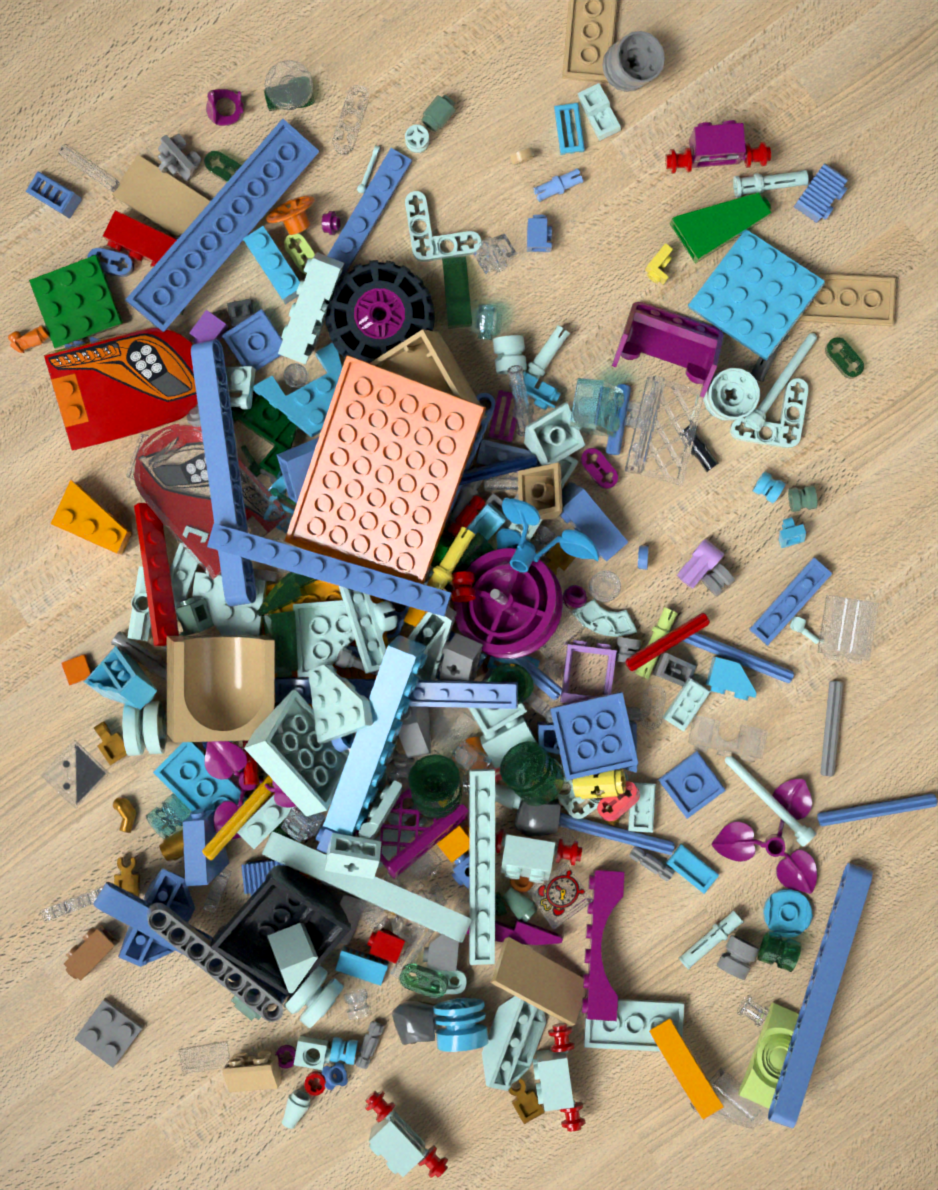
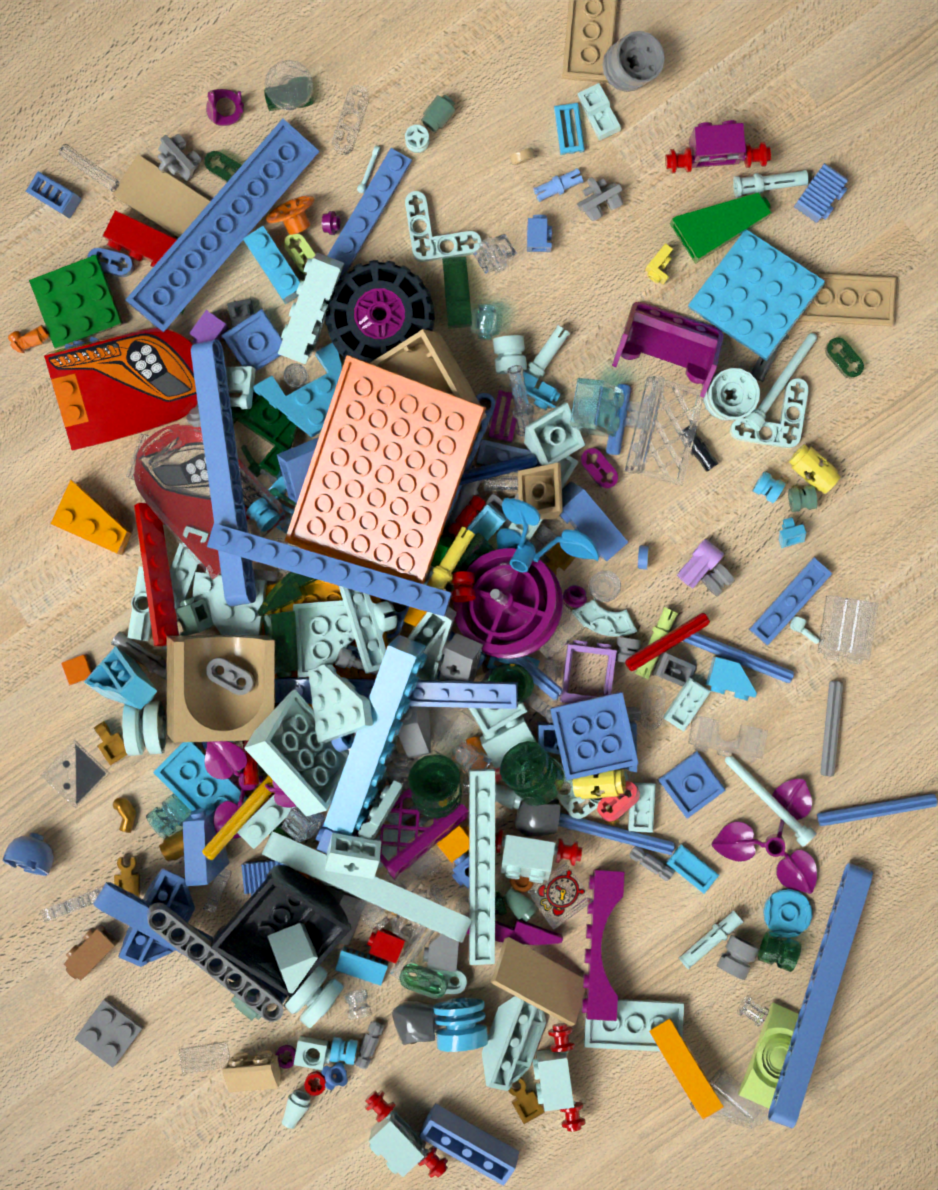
none -> medium blue cylinder [2,833,54,876]
none -> light grey plate [206,658,254,695]
none -> medium azure wheel [246,498,280,532]
none -> medium blue brick [419,1103,519,1186]
none -> light grey hips [577,177,623,221]
none -> light yellow piece [788,444,841,494]

